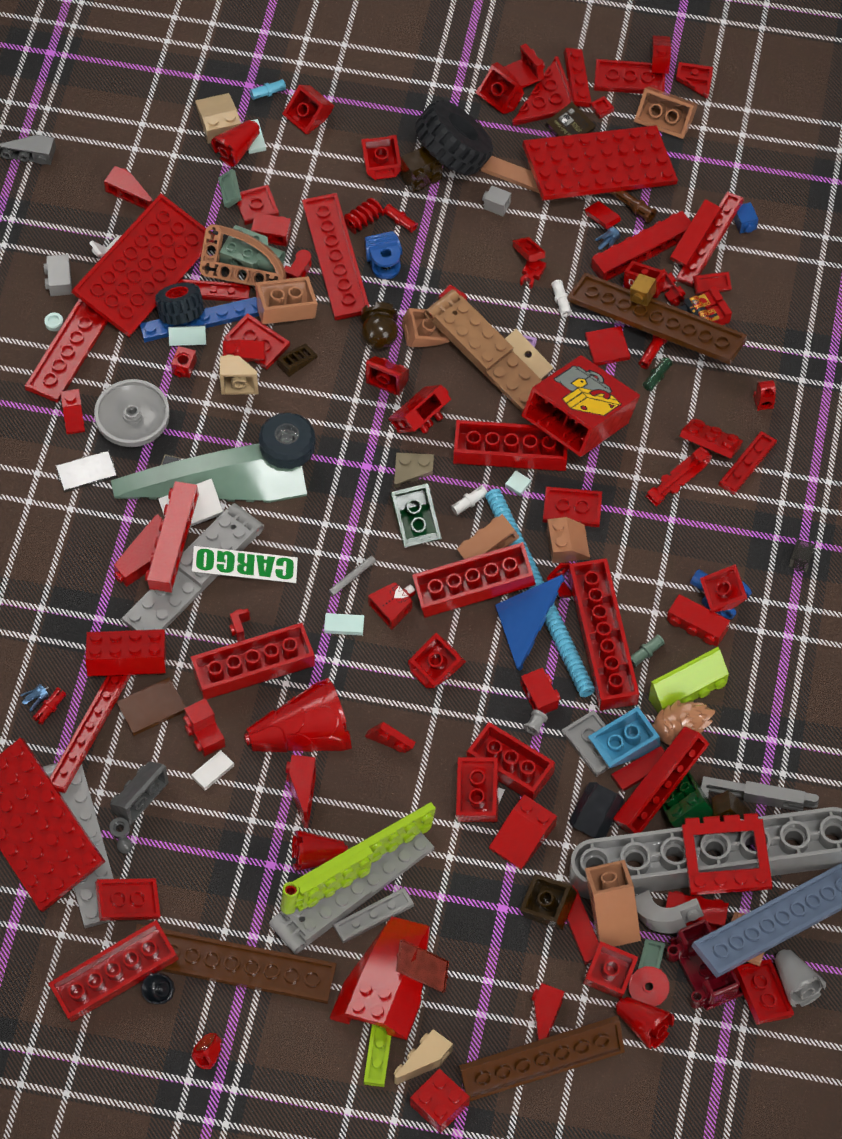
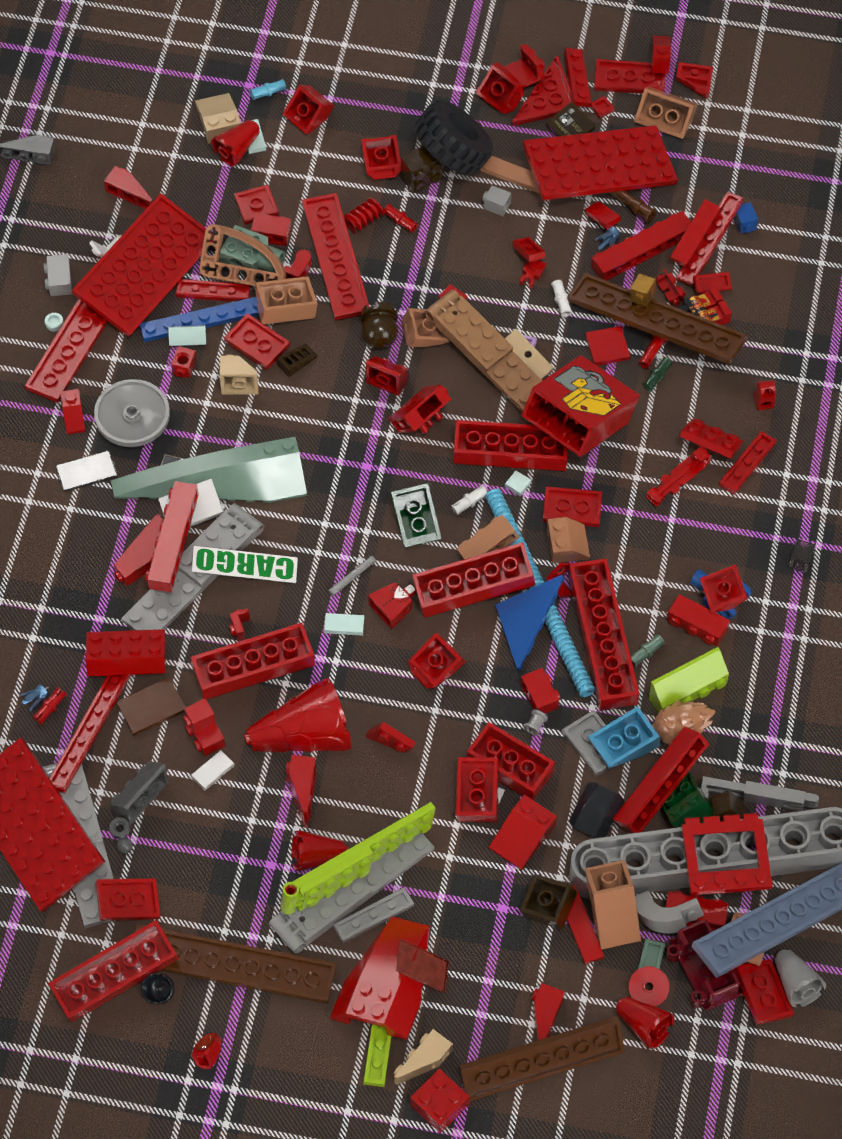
black wheel [155,283,204,325] -> none
sand green tile [218,169,242,208] -> none
red slope [223,339,265,362] -> none
black wheel [259,412,316,469] -> none
blue piece [365,231,402,279] -> none
dark tan wing [394,453,434,488] -> none
red brick [583,941,638,999] -> none
red tile [611,746,665,792] -> none
red brick [624,261,665,298] -> none

